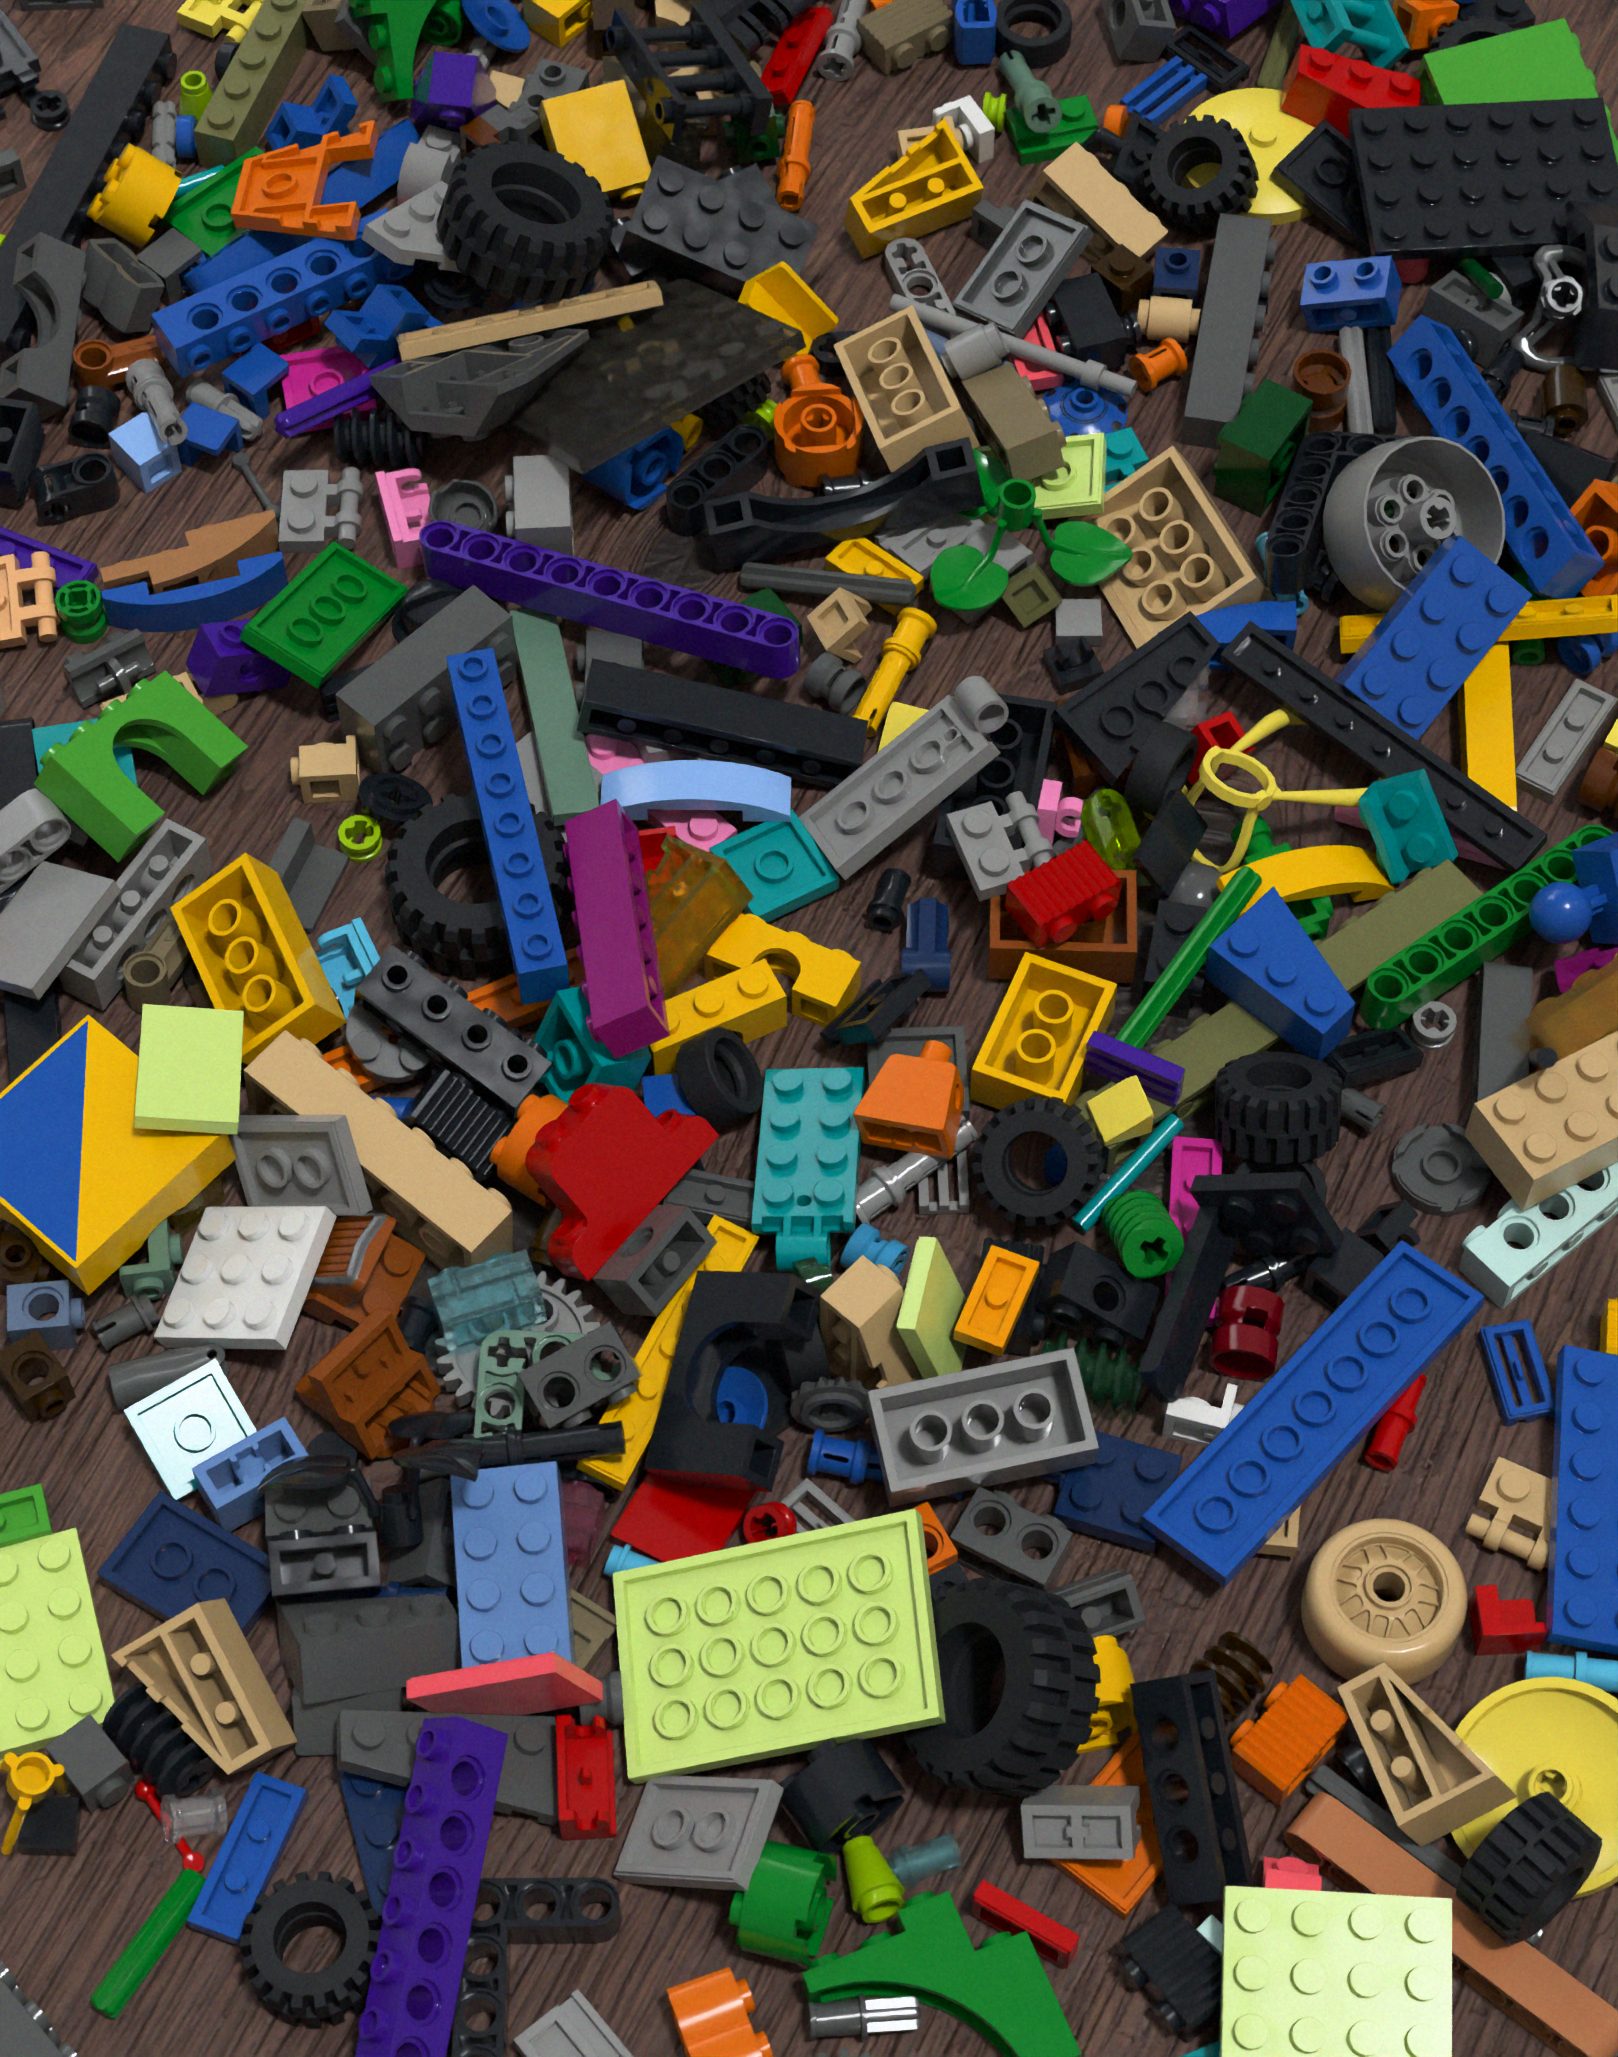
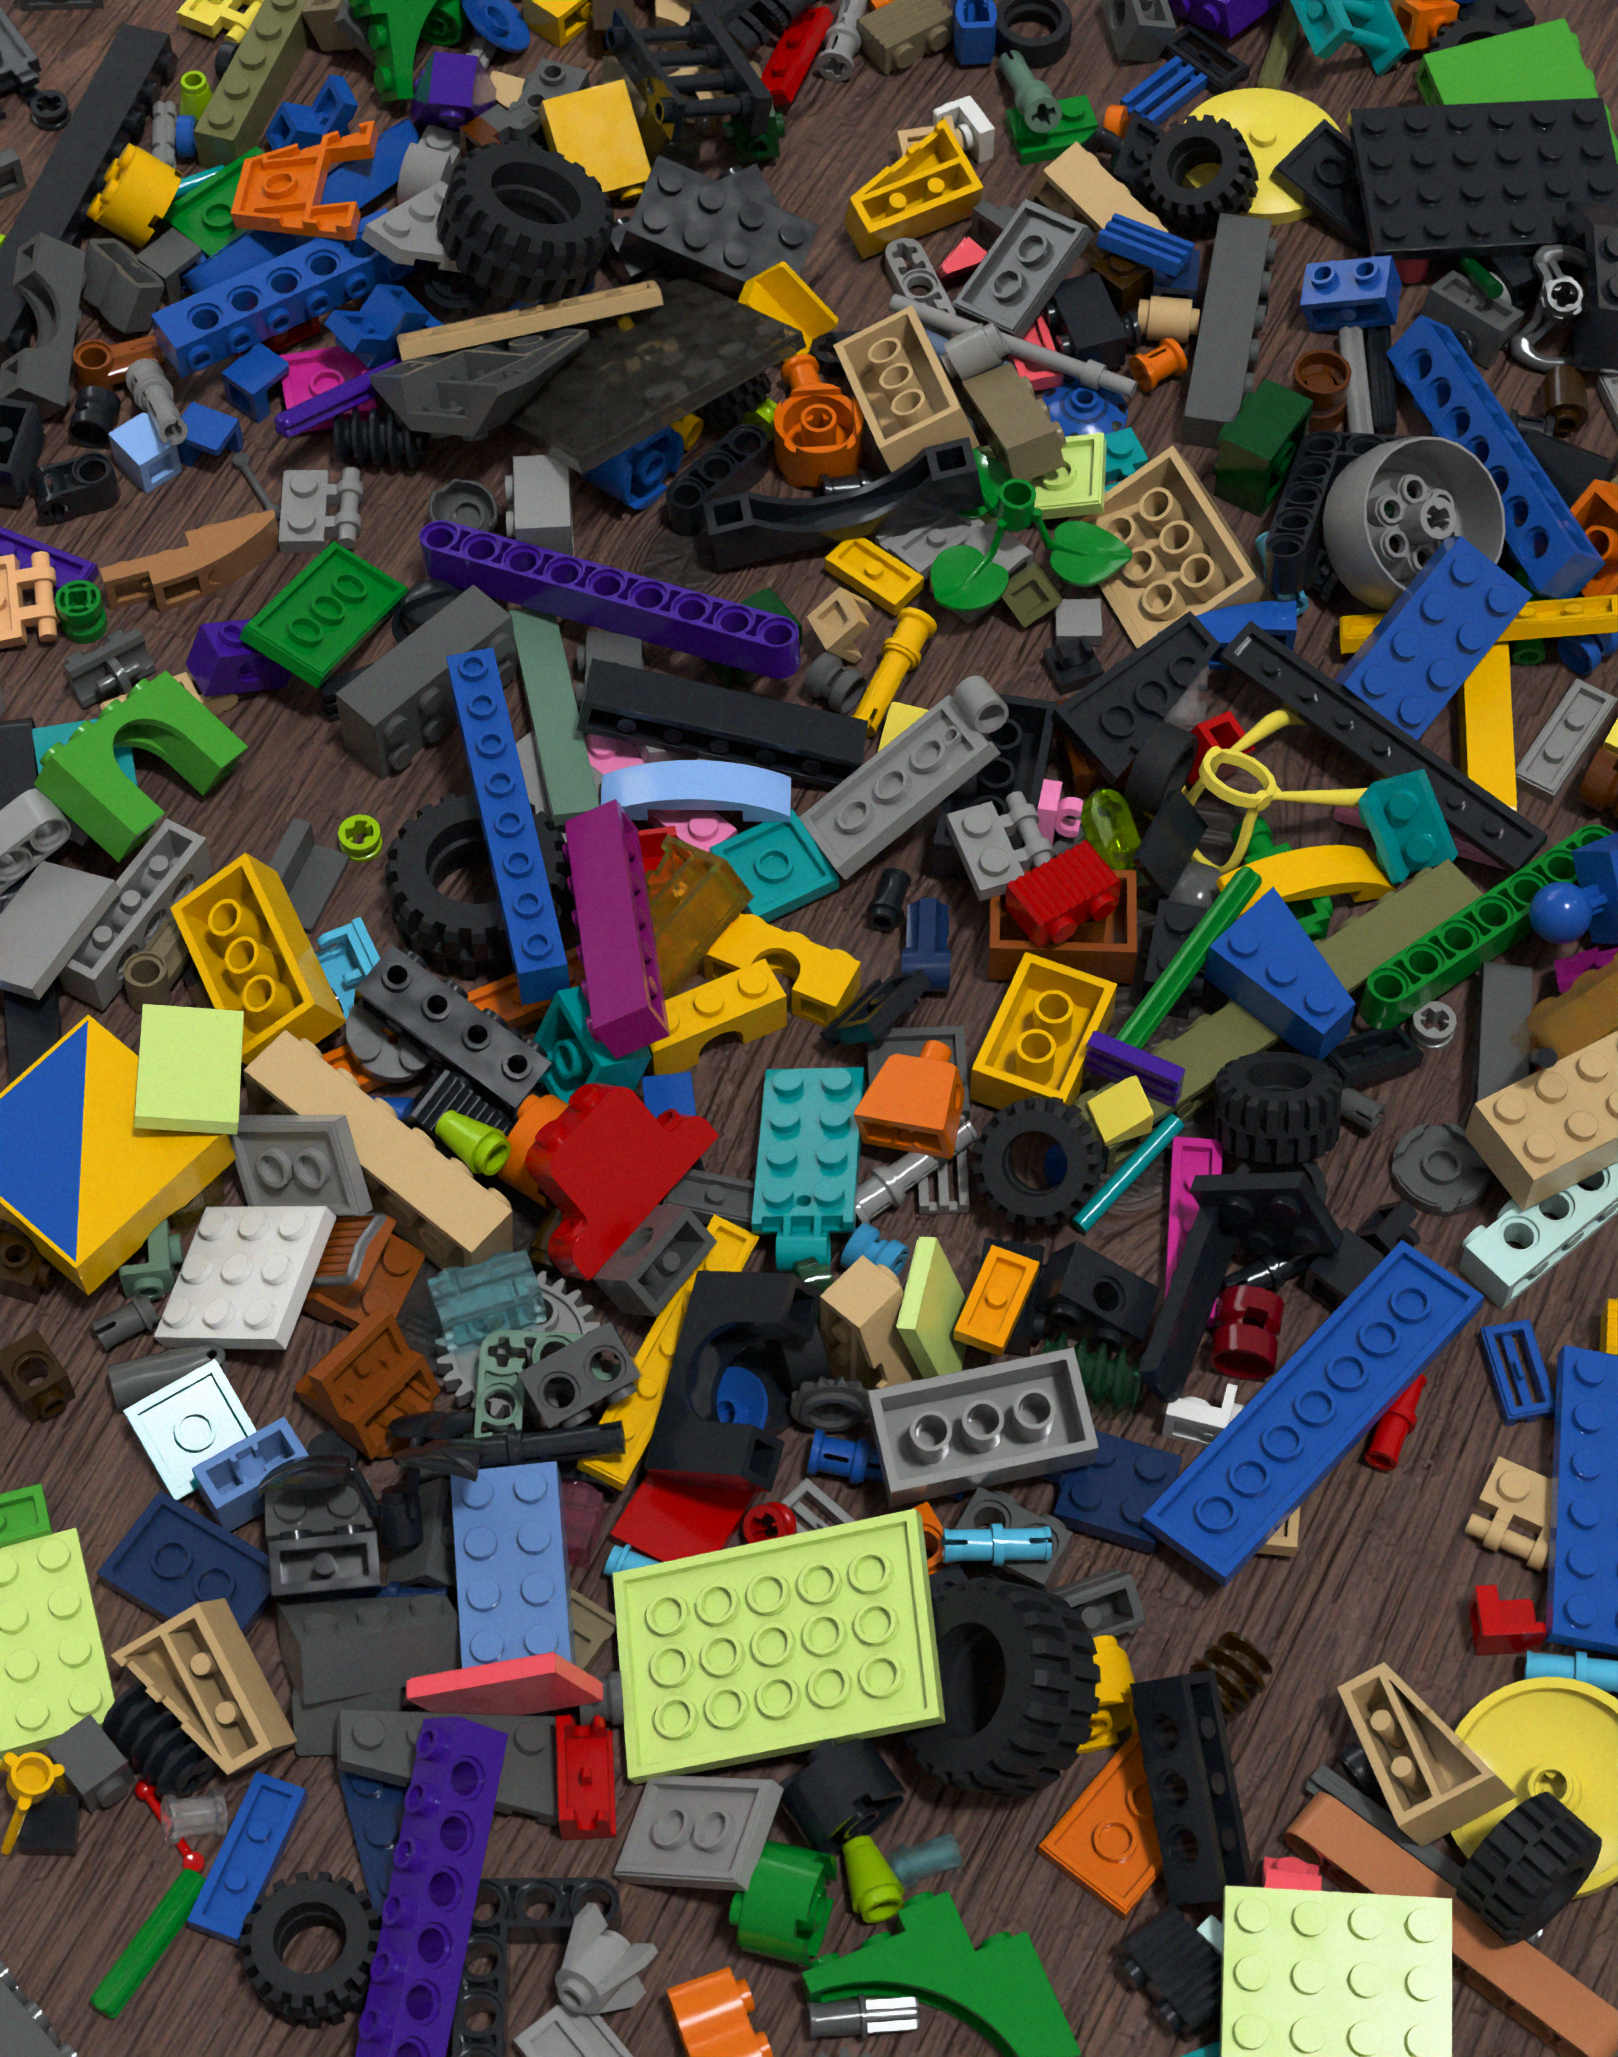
sand blue brick [7,1279,86,1350] -> none
blue slope [101,551,288,632] -> none
light grey axle [186,378,264,441] -> none
tan brick [291,735,360,804] -> none
black gear [356,772,433,829] -> none
bright pink hinge [375,468,431,570] -> none
black bush [397,1296,445,1357] -> none
black tyre [676,1027,764,1127] -> none
dark grey axle [740,562,916,607] -> none
orange pin [776,100,816,211] -> none
red tile [971,1880,1080,1969] -> none
lime bush [982,92,1007,132] -> none
light grey hinge [1021,1785,1141,1860] -> none
green piece [1102,1190,1184,1278] -> none
orange brick [1229,1674,1351,1807] -> none
red wedge [1281,44,1421,138] -> none
tan wheel [1301,1518,1467,1685] -> none
black pin [1480,347,1525,401] -> none
none -> lime cone [435,1110,511,1176]
none -> light grey brick [555,1903,658,2014]
none -> coral slope [935,237,987,282]
none -> medium azure pin [941,1523,1052,1566]
none -> blue tile [1096,213,1195,277]

